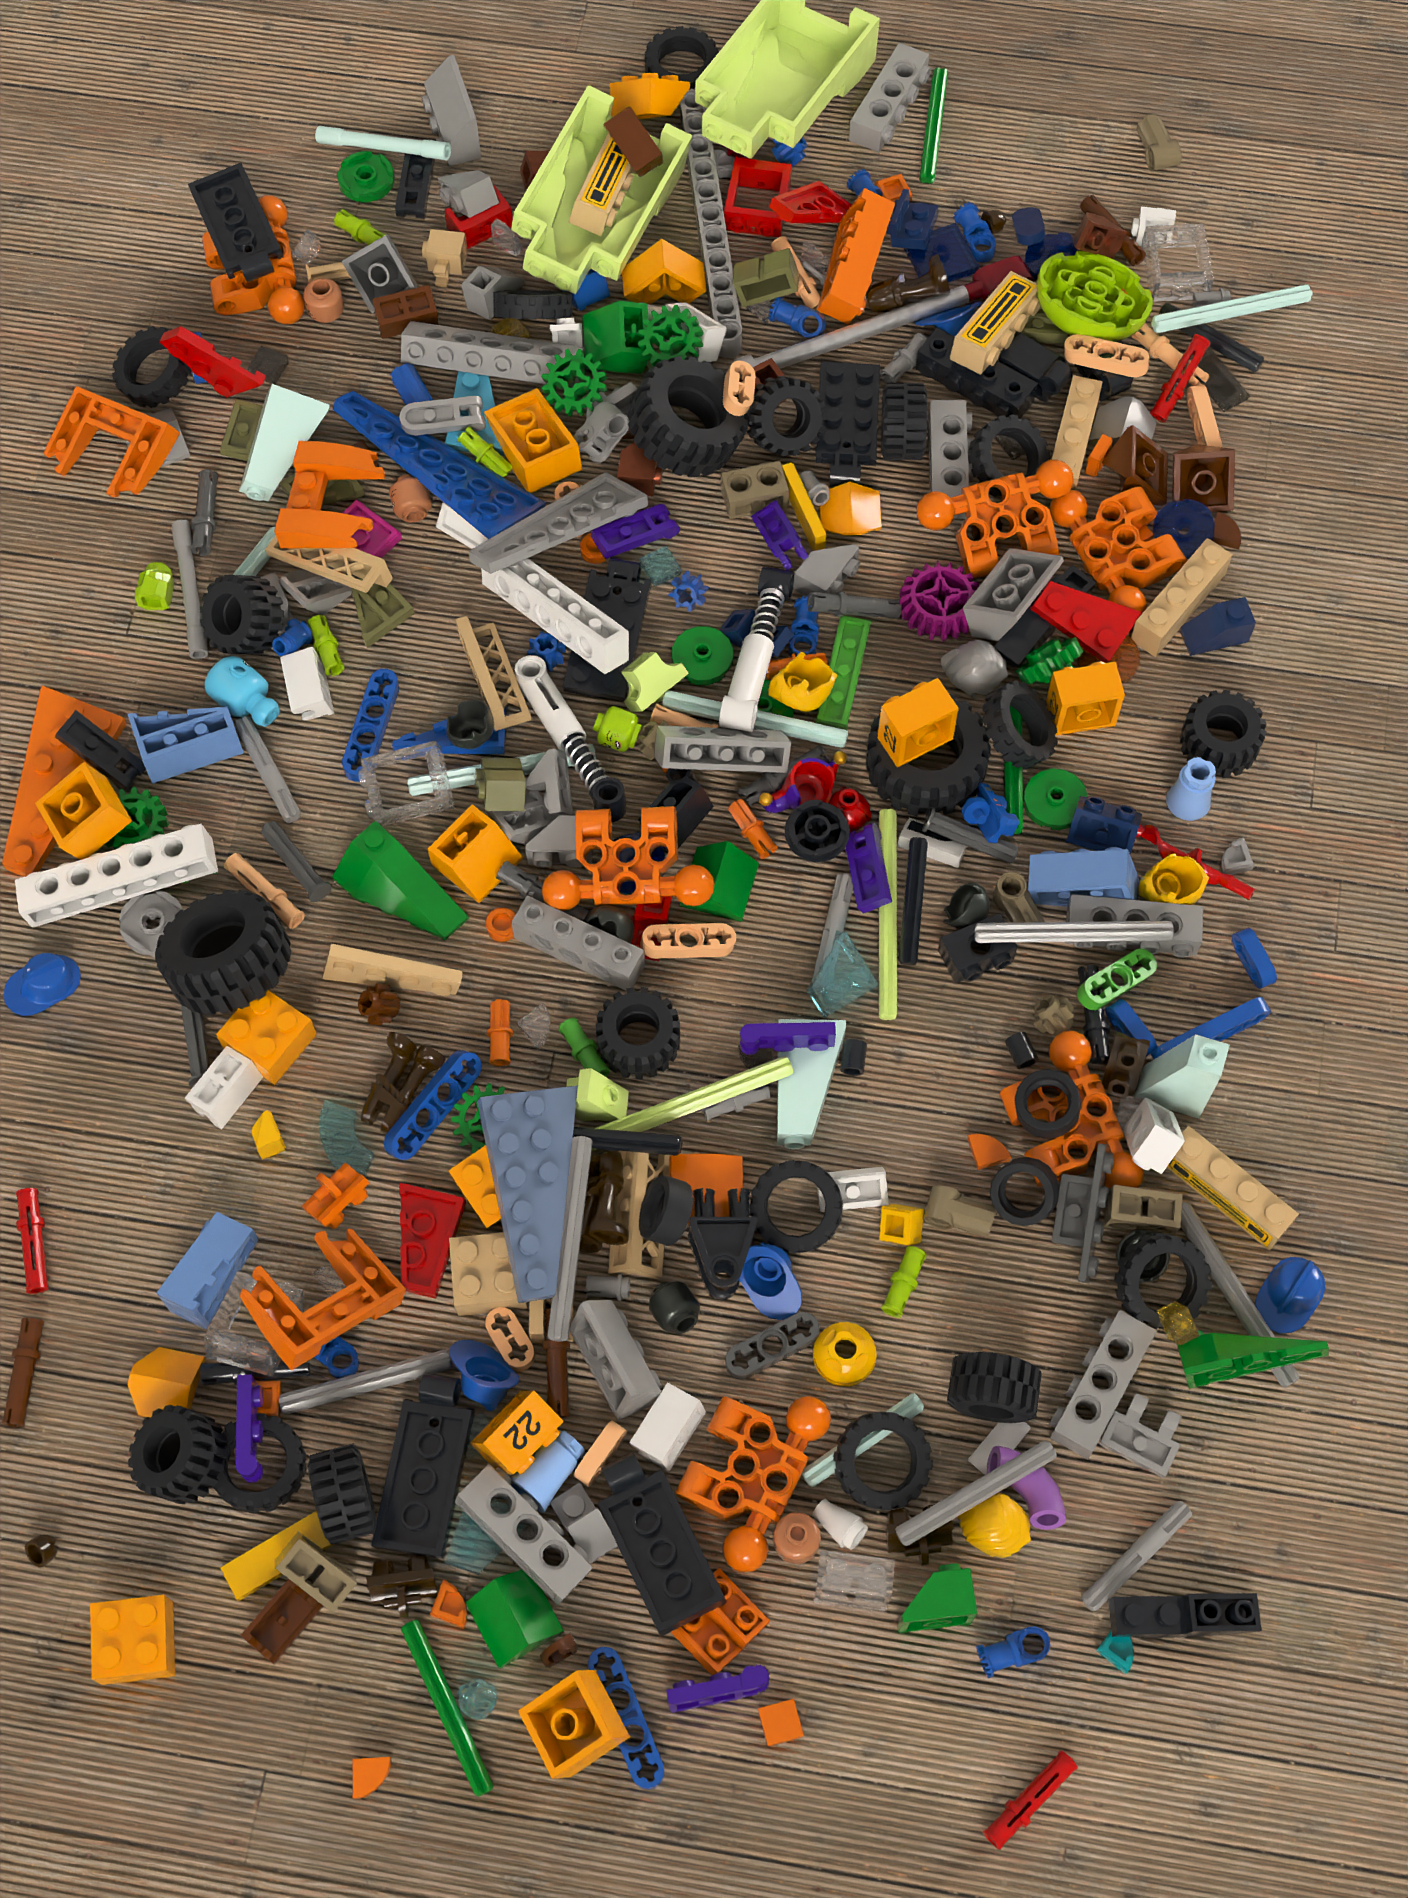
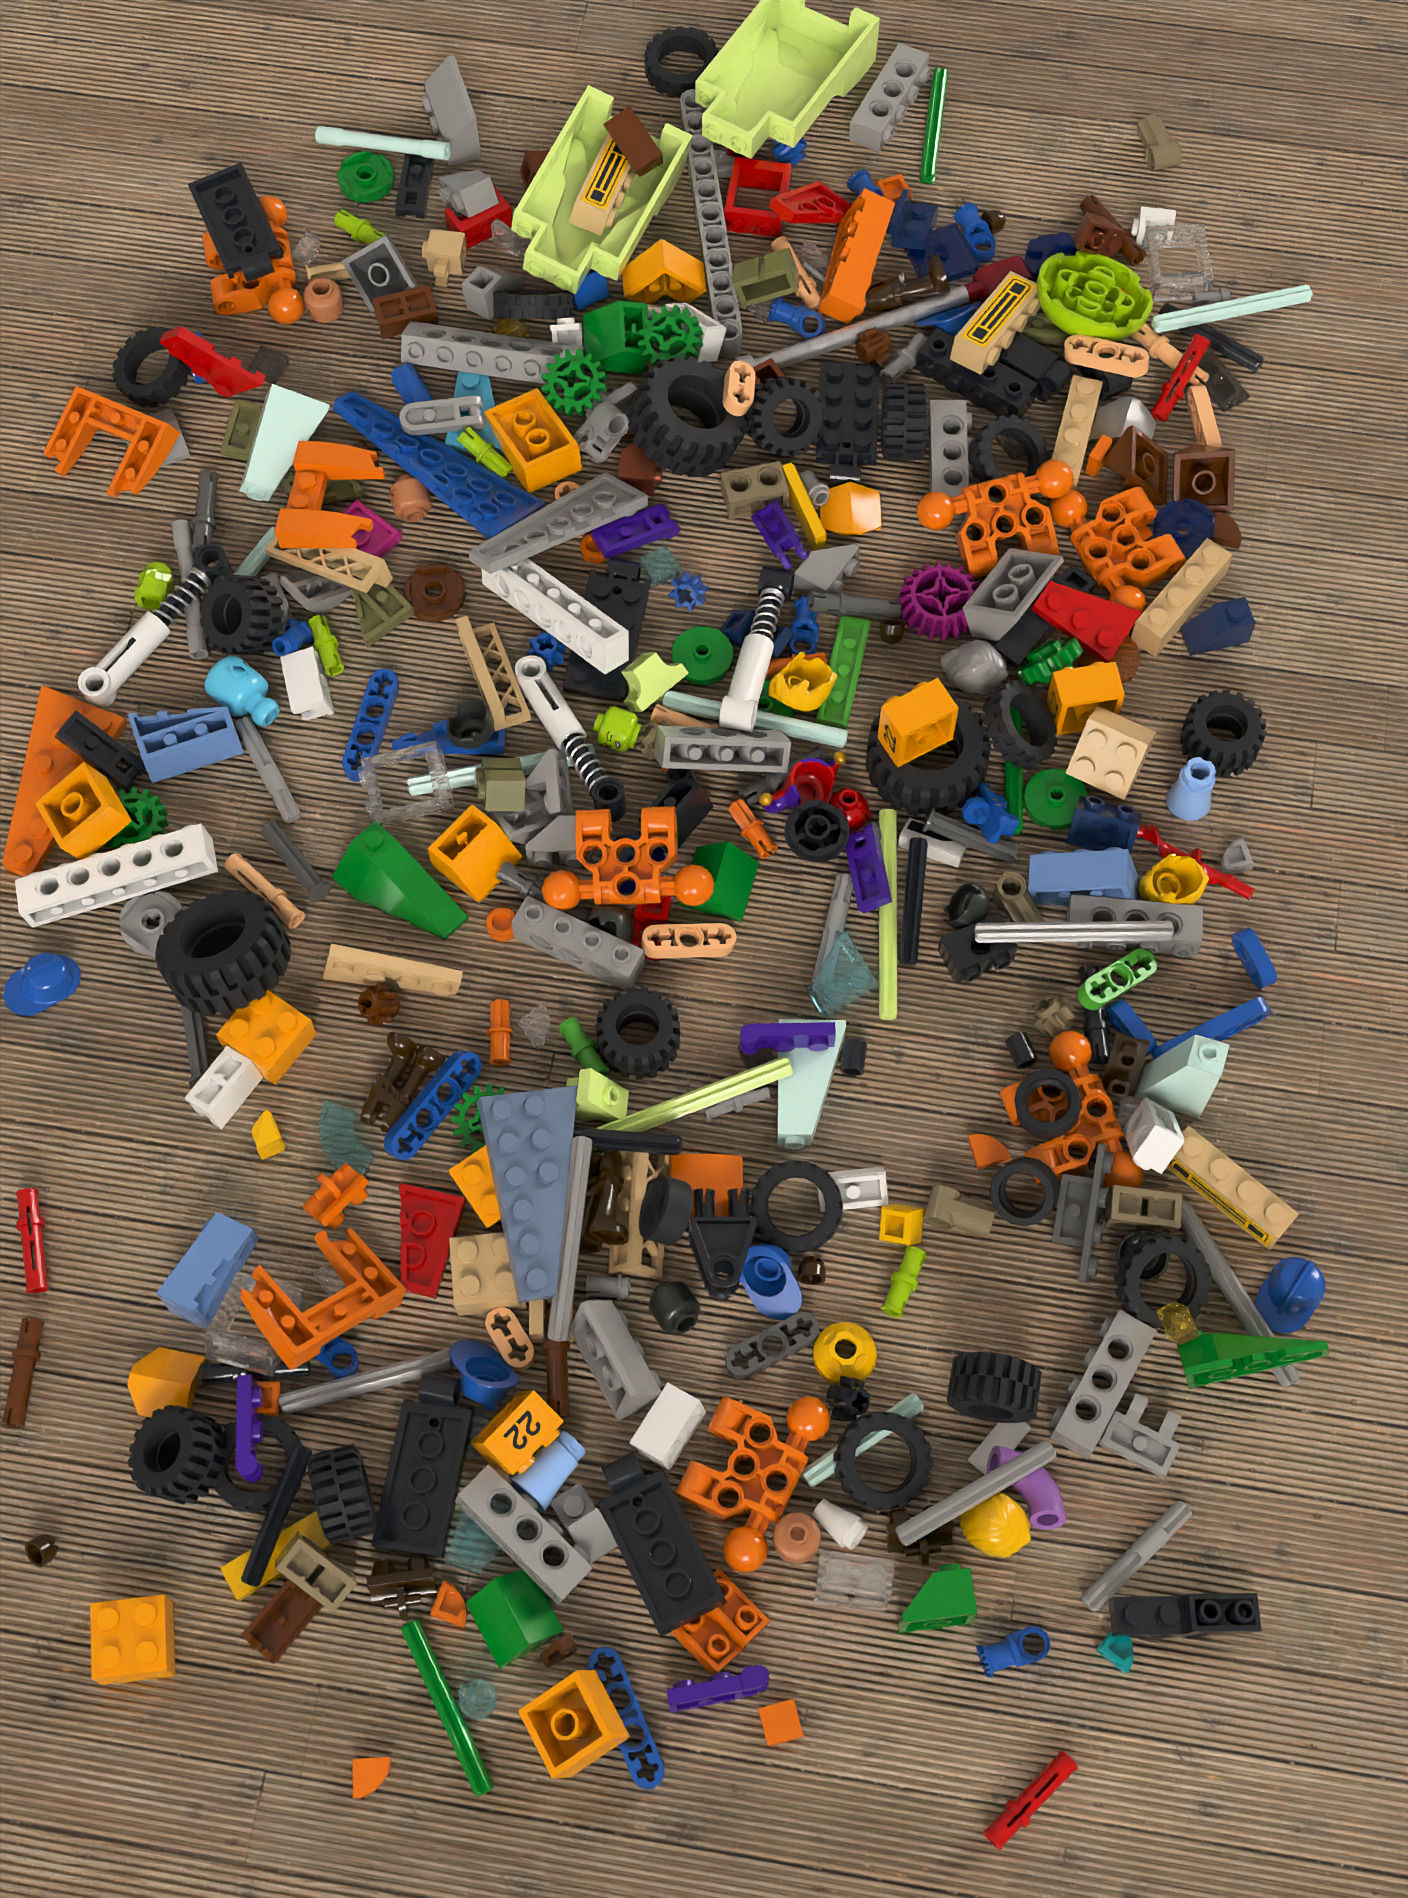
white tile [436,502,489,549] -> none
light nougat beam [573,1420,627,1487] -> none
light orange slope [610,73,690,120] -> none
dark blue tile [1012,207,1046,245] -> none
none -> piece [78,543,232,708]
none -> black axle [241,1444,312,1587]
none -> reddish brown tile [403,564,466,622]
none -> dark brown hinge [798,1256,826,1285]
none -> black gear [826,1375,870,1422]
none -> reddish brown gear [855,327,892,365]
none -> dark brown hinge [879,620,905,645]
none -> tan brick [1066,706,1157,800]

